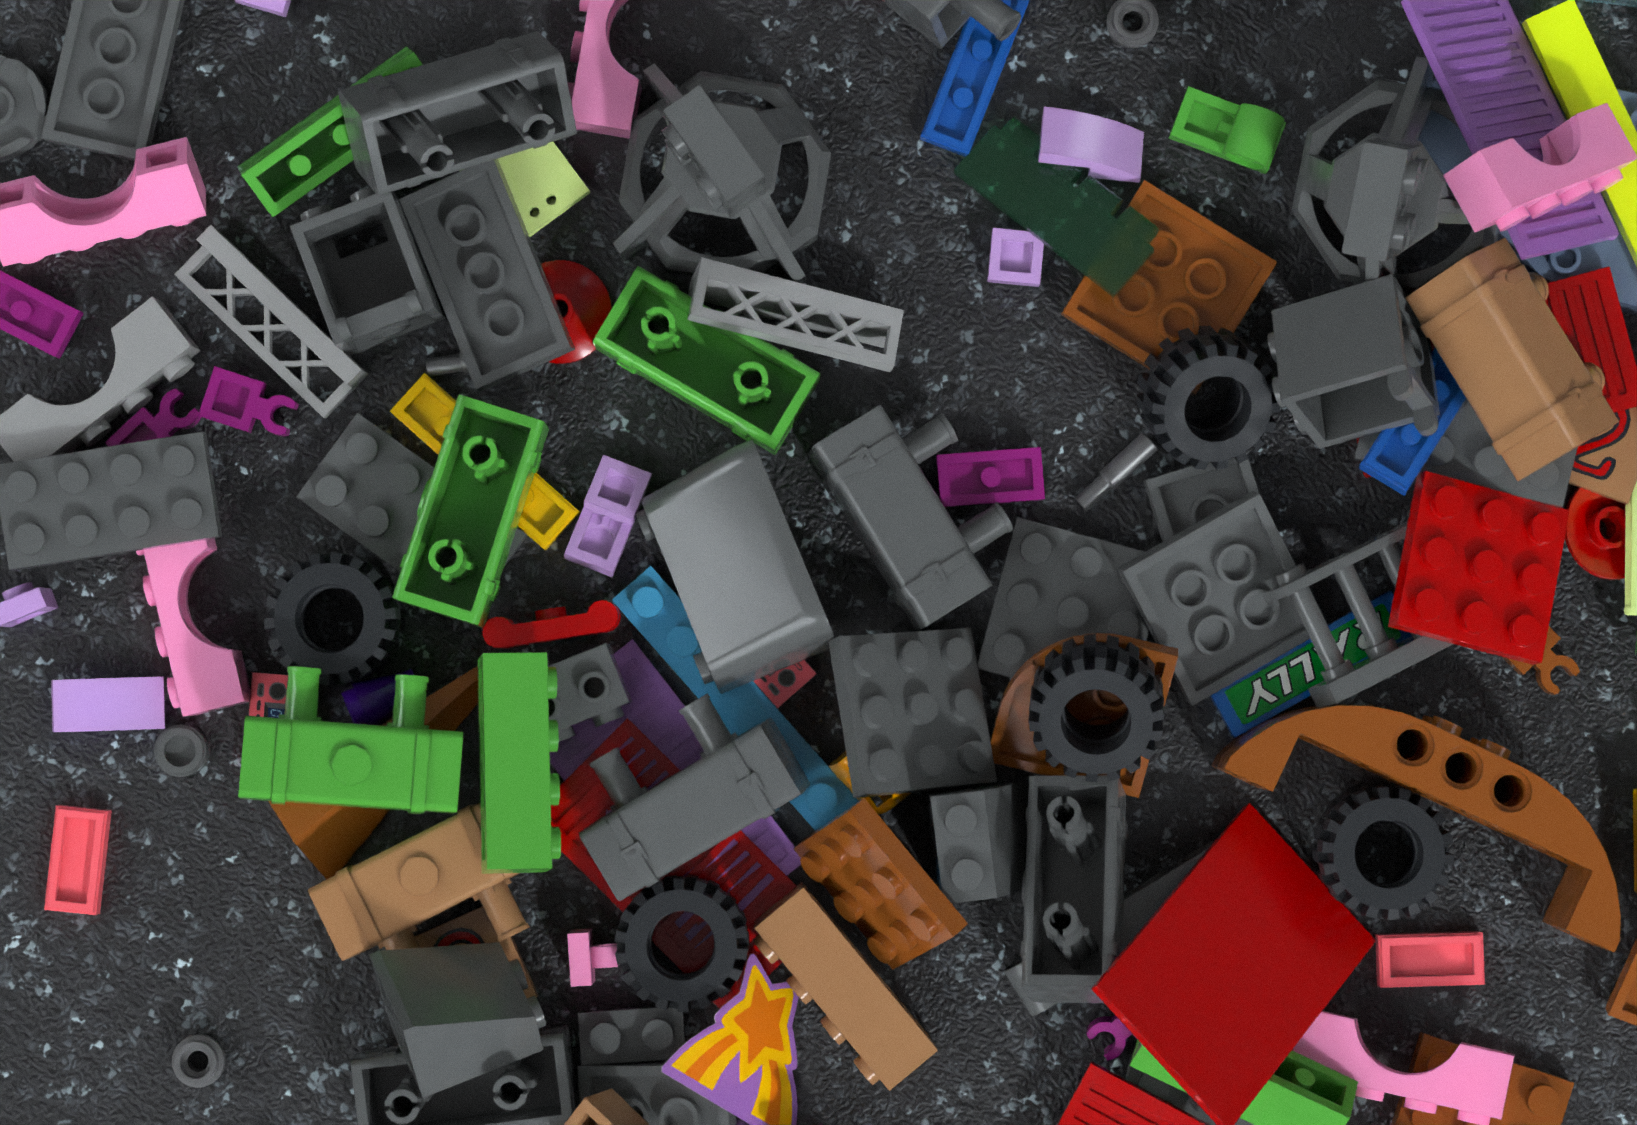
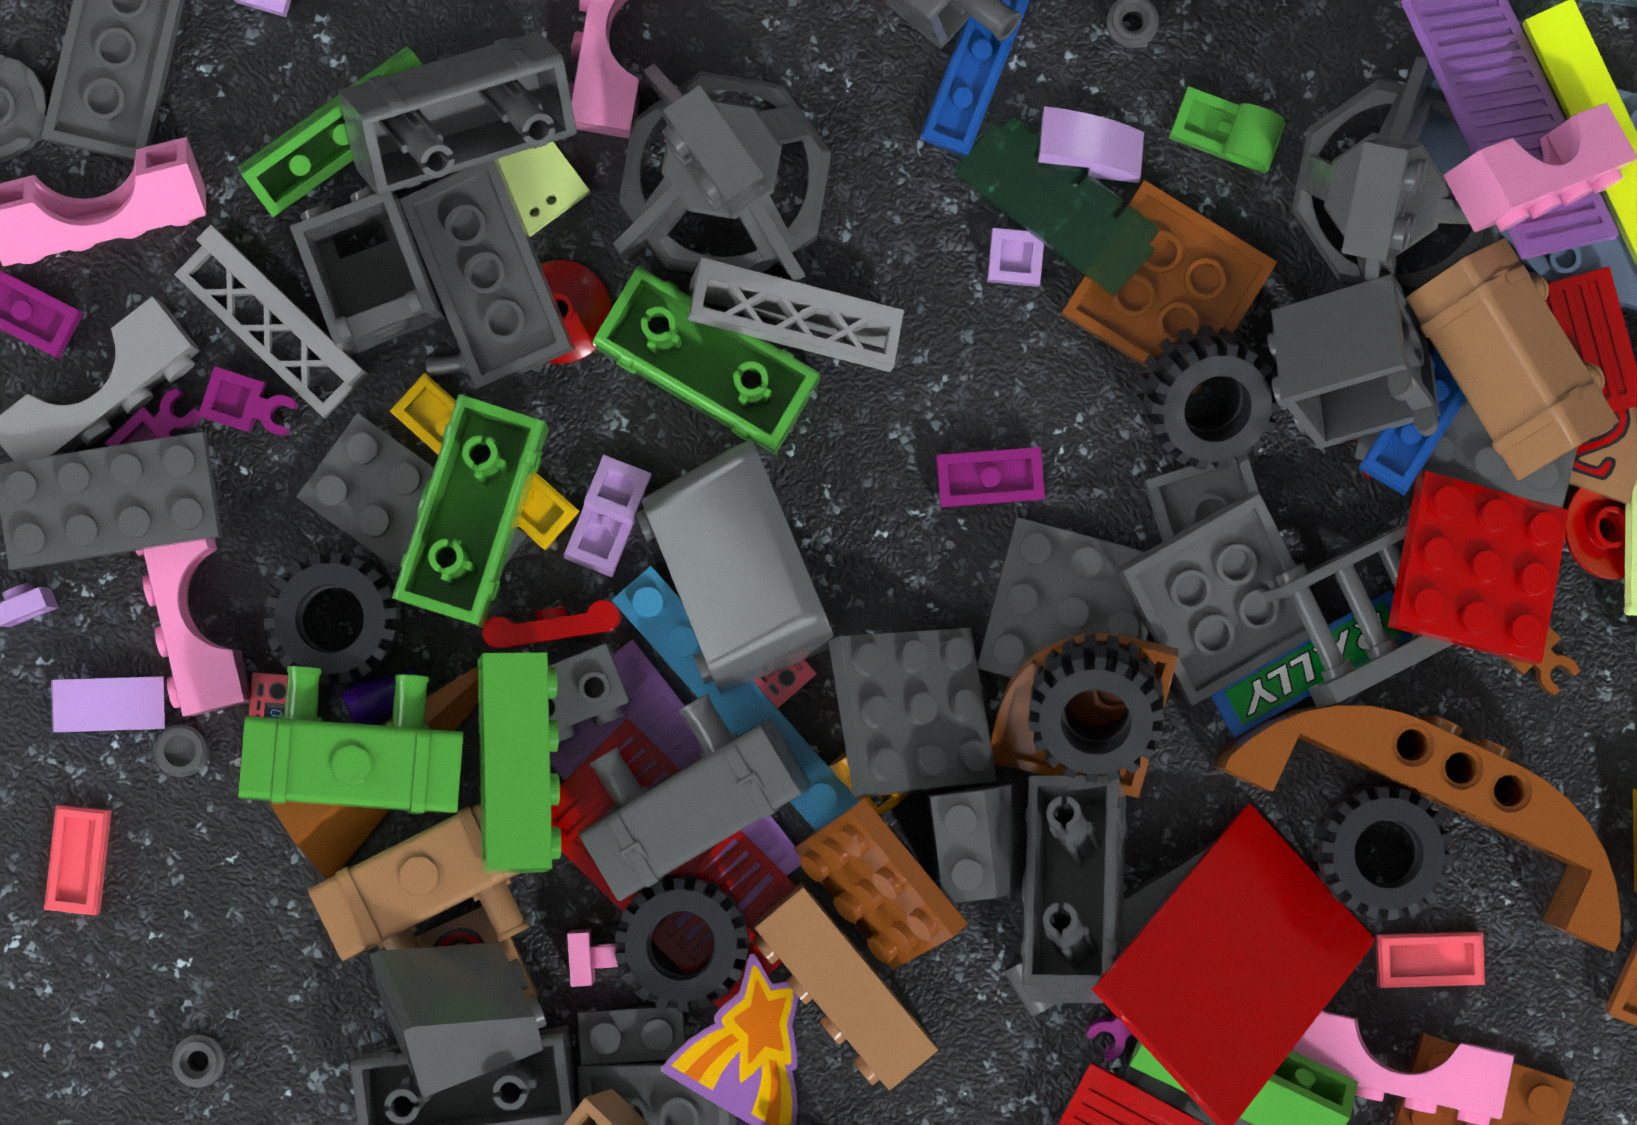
dark grey piece [808,405,1013,631] -> none
flat silver pin [1075,433,1158,511] -> none

